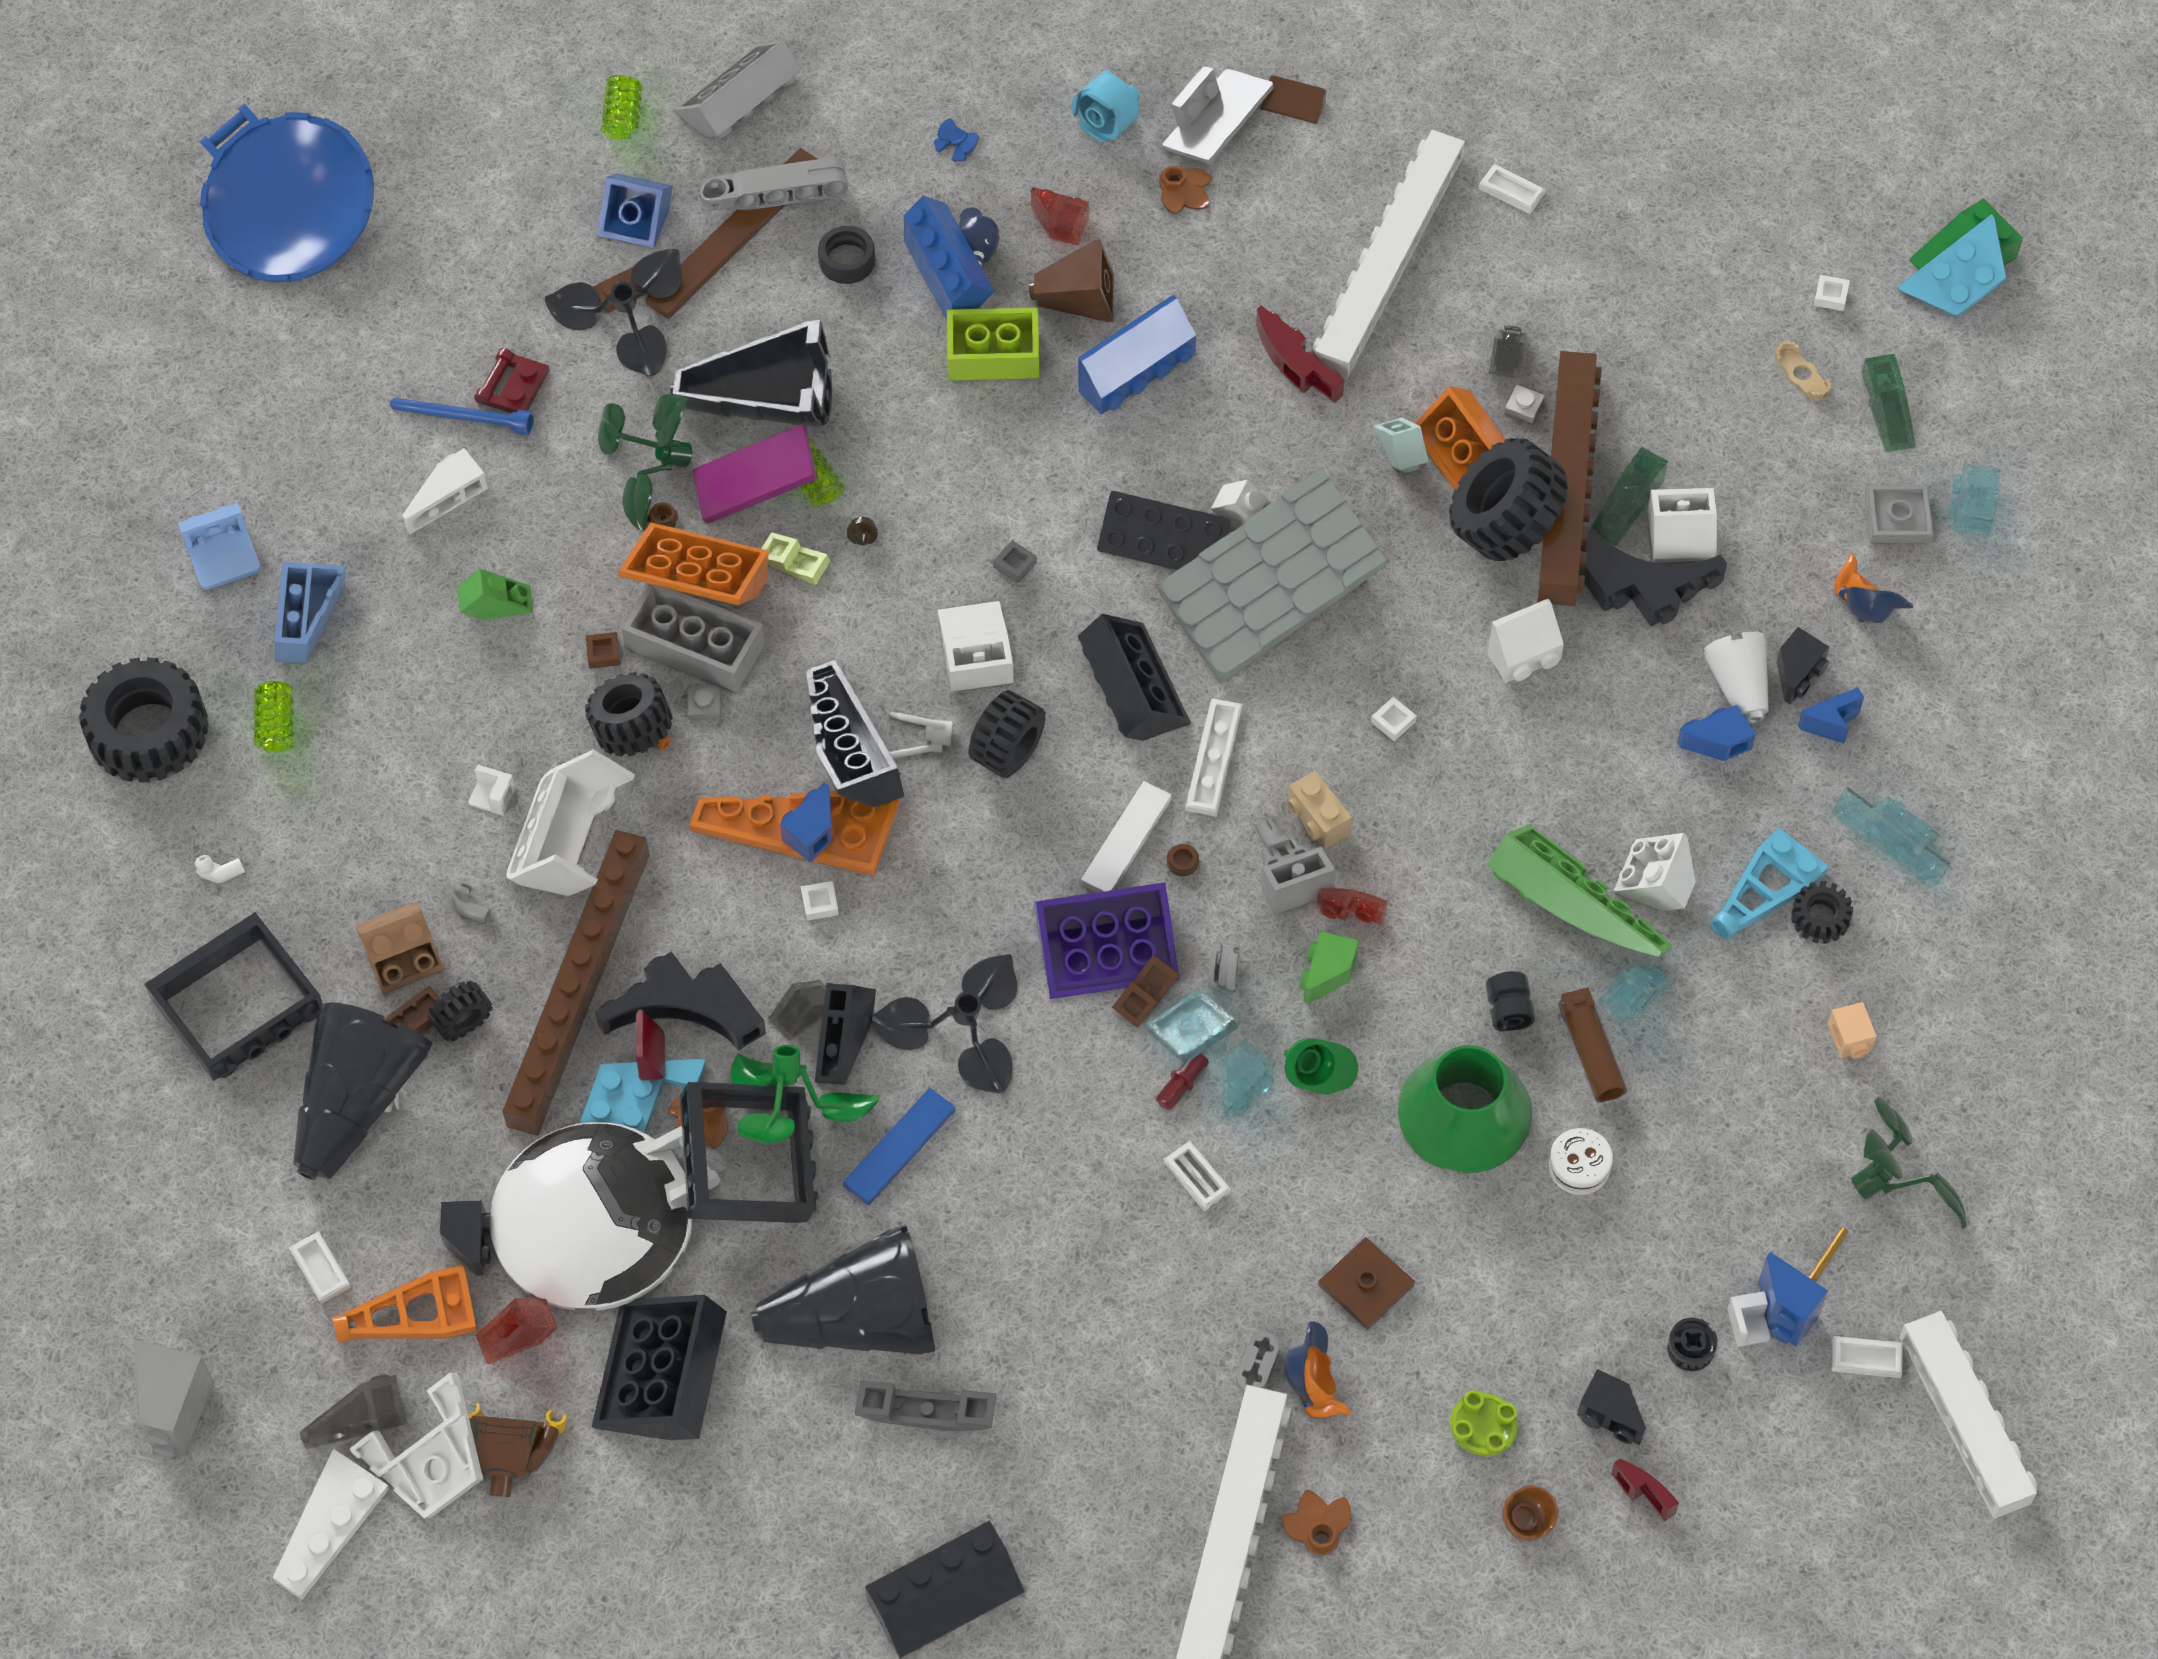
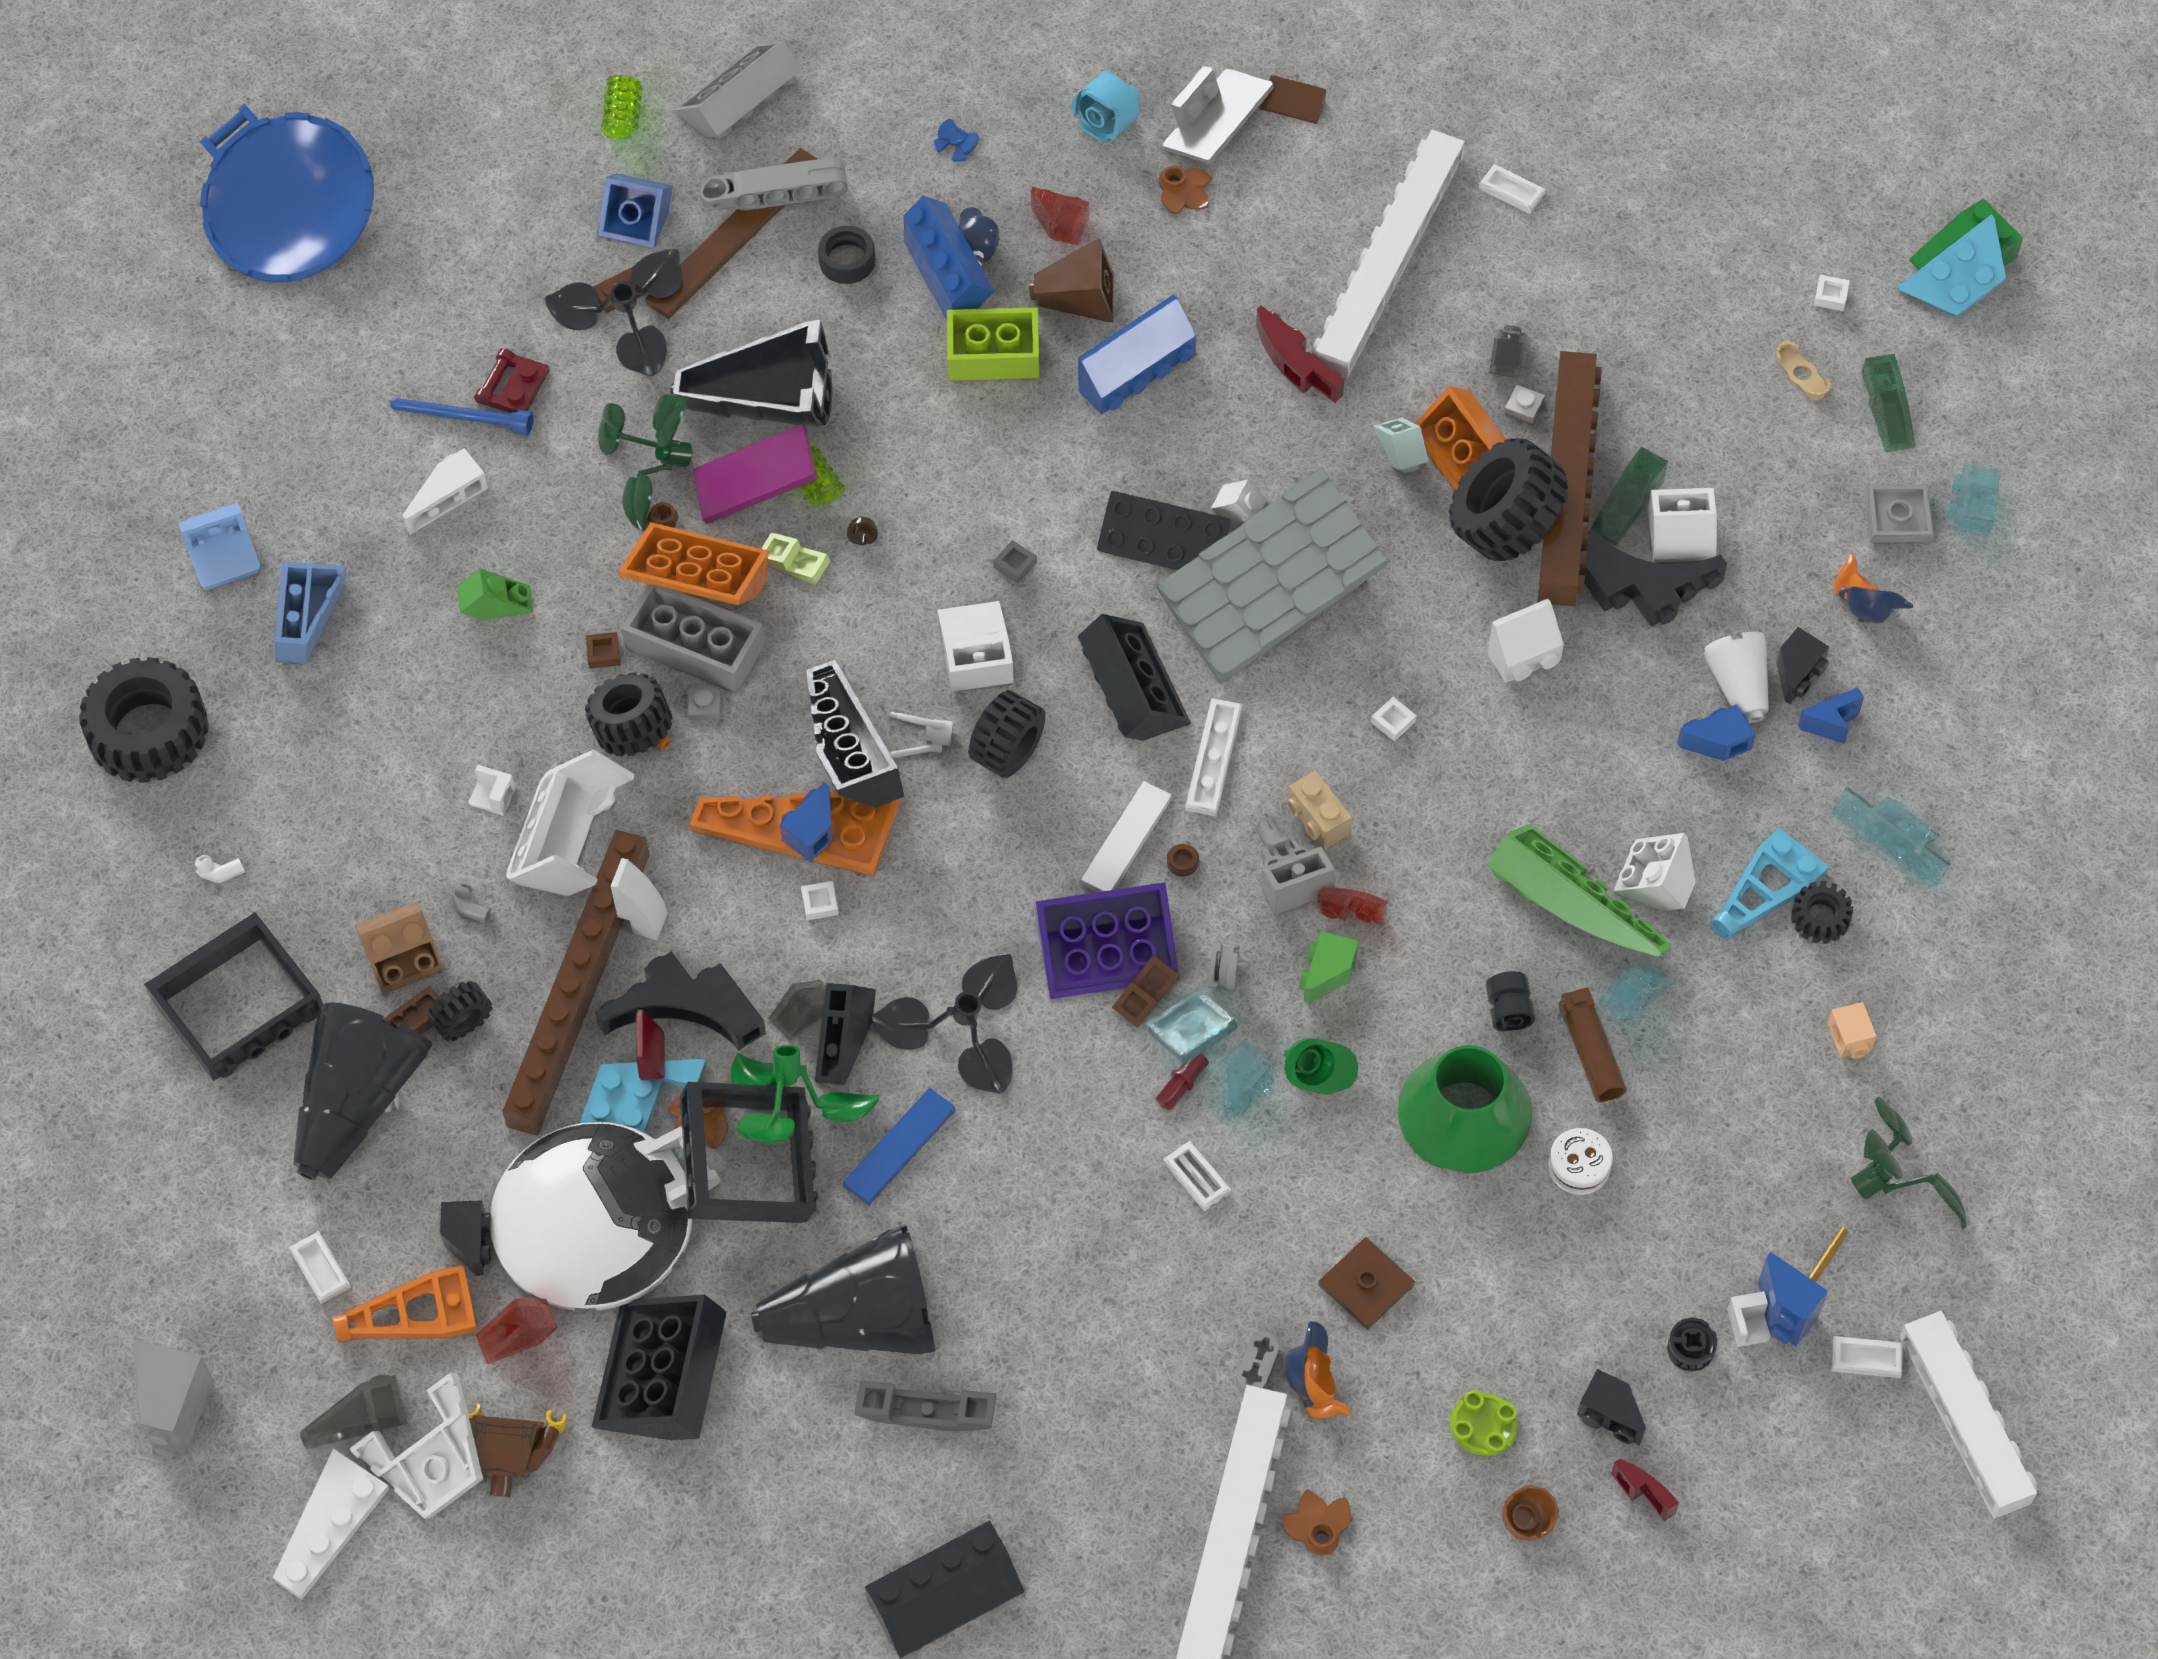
clear neon green piece [253,681,294,752] -> none
none -> white slope [611,858,668,941]

